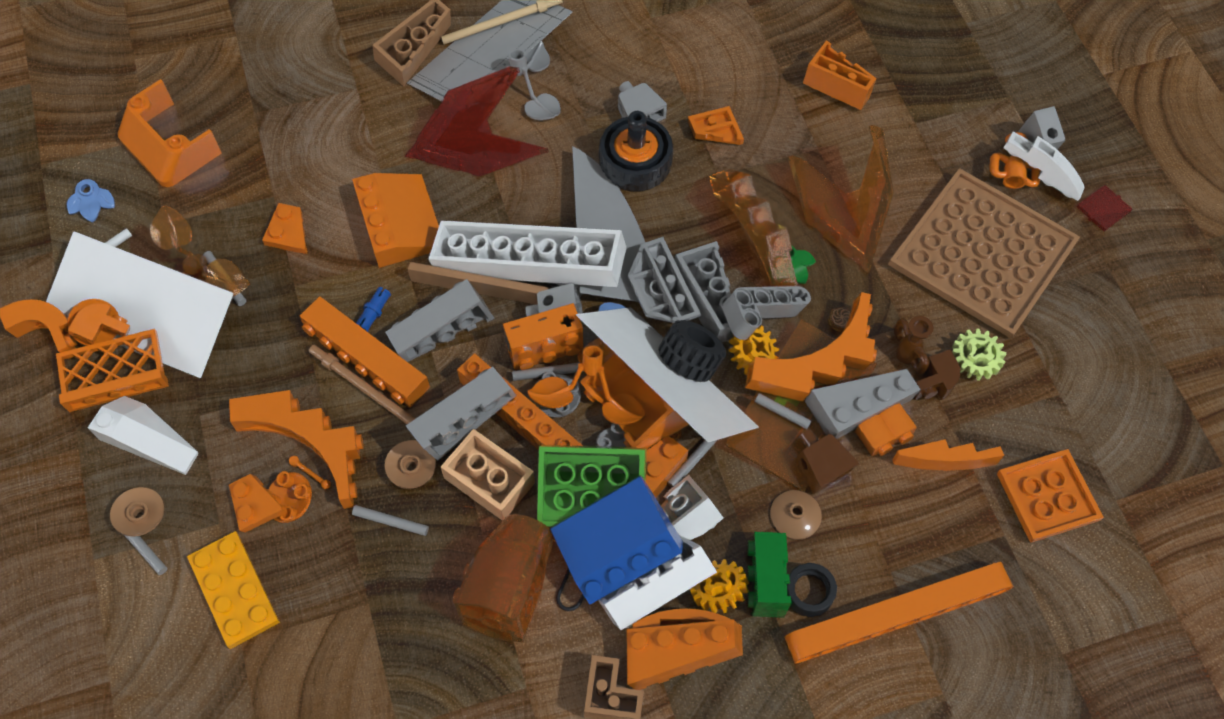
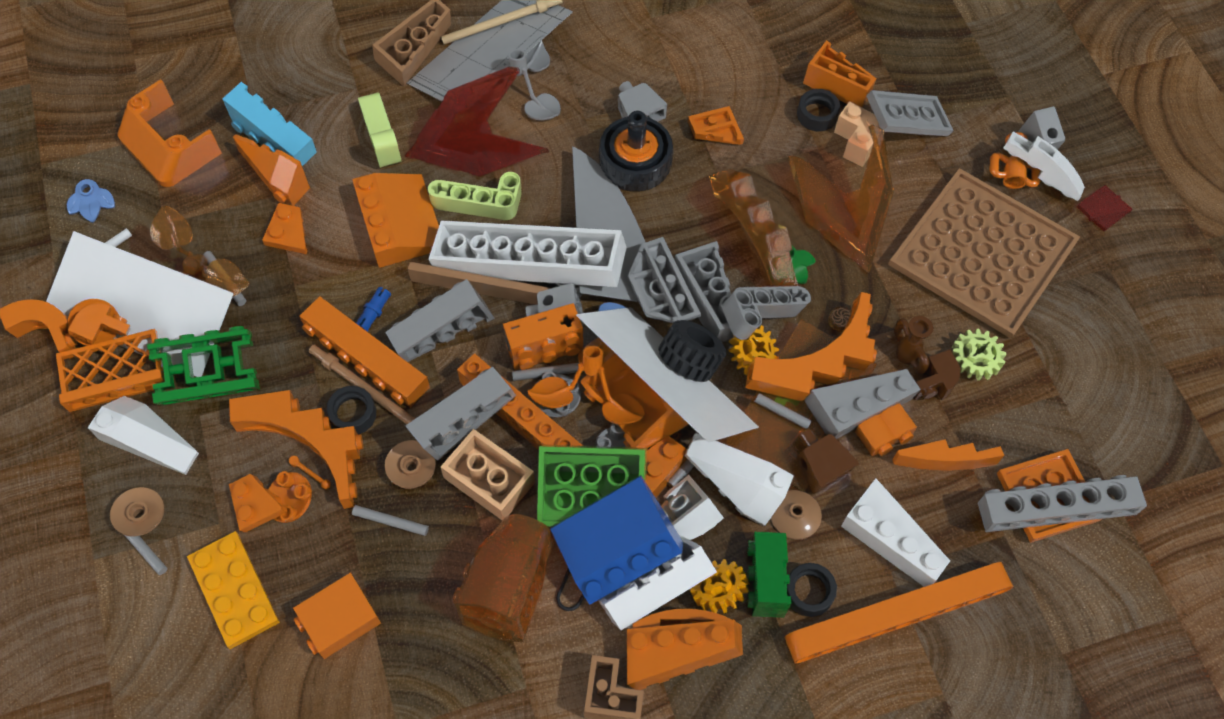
none -> green fence [147,326,260,406]
none -> medium azure wedge [222,82,317,166]
none -> orange wedge [233,134,310,206]
none -> orange brick [293,572,381,659]
none -> black tyre [326,386,377,435]
none -> yellowish green beam [358,92,402,168]
none -> yellowish green beam [428,172,521,220]
none -> white wedge [685,433,794,526]
none -> black tyre [797,89,840,132]
none -> light nougat brick [834,101,885,167]
none -> white wedge [841,478,950,587]
none -> light grey plate [866,90,954,136]
none -> light grey brick [978,475,1147,532]

